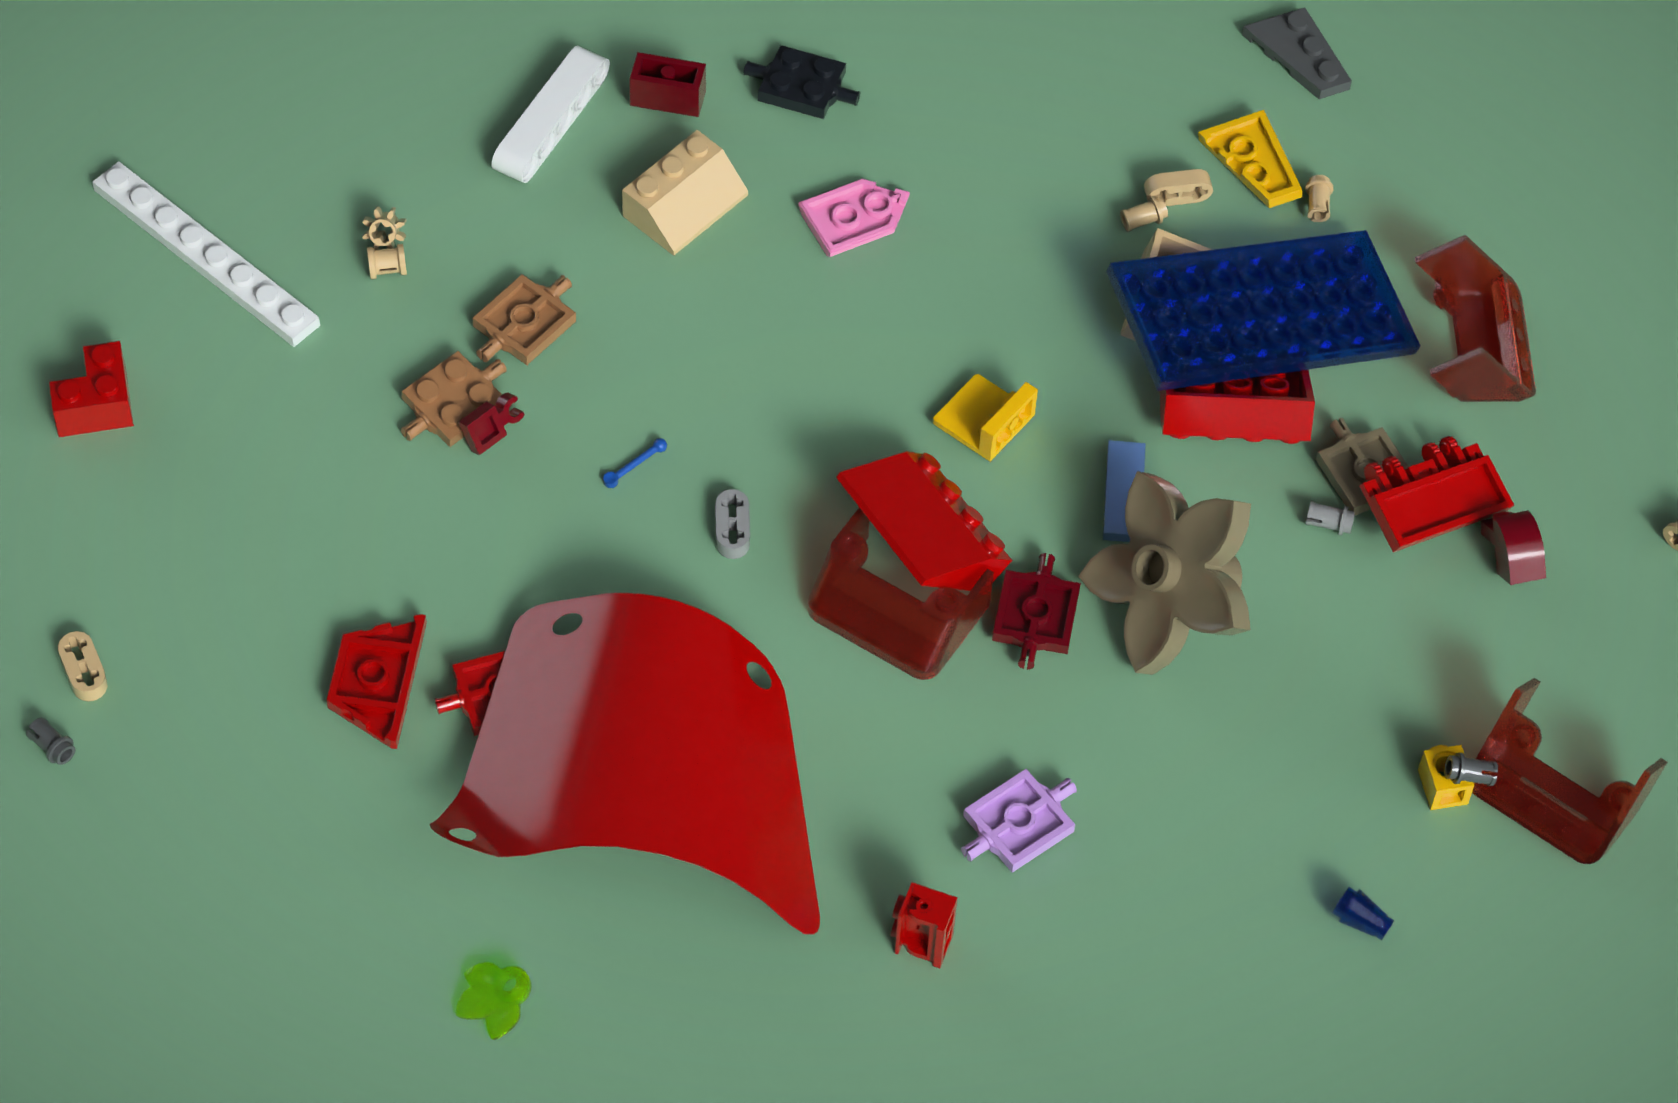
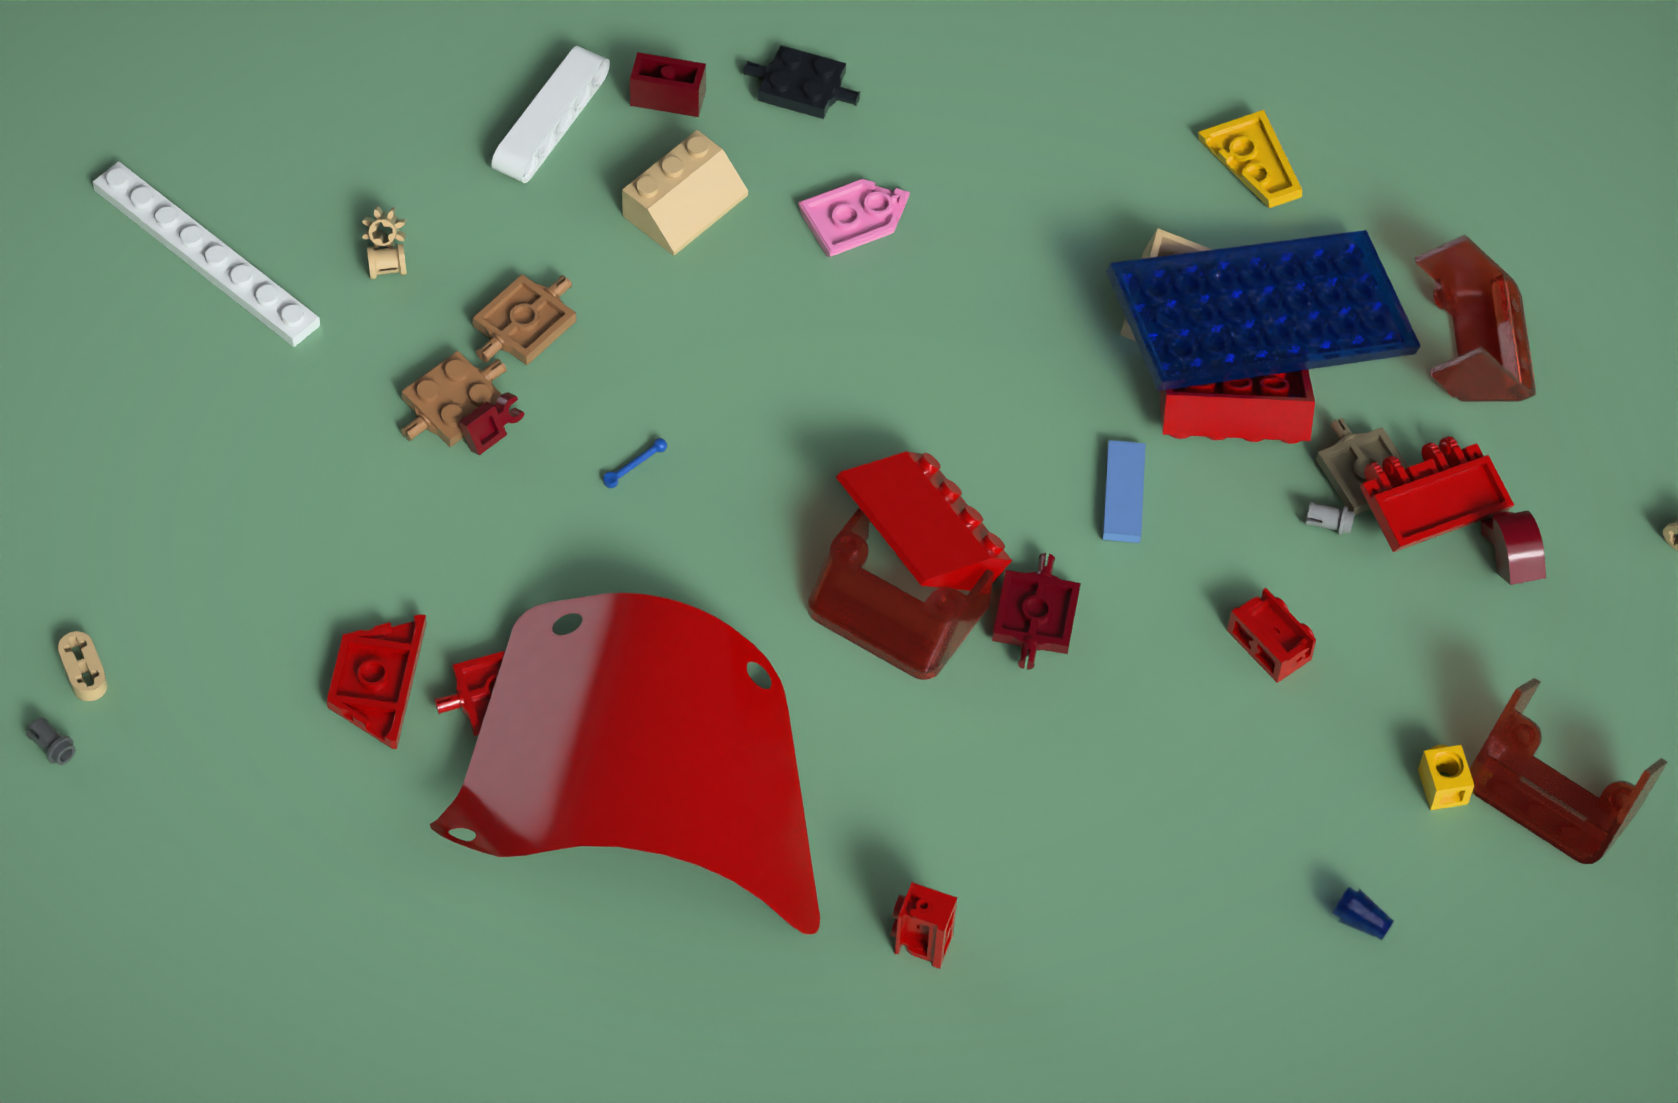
red brick [49,341,134,437] -> none
clear neon green plate [455,962,532,1040] -> none
light grey beam [715,489,750,559] -> none
yellow bracket [933,374,1038,462] -> none
lavender plate [961,769,1077,873] -> none
dark tan plant [1078,471,1251,675] -> none
tan pin [1120,196,1168,232] -> none
tan beam [1144,169,1213,206] -> none
dark grey wing [1242,7,1352,100] -> none
tan pin [1305,175,1334,222] -> none
dark grey pin [1444,752,1498,786] -> none
none -> red hinge [1227,588,1316,683]

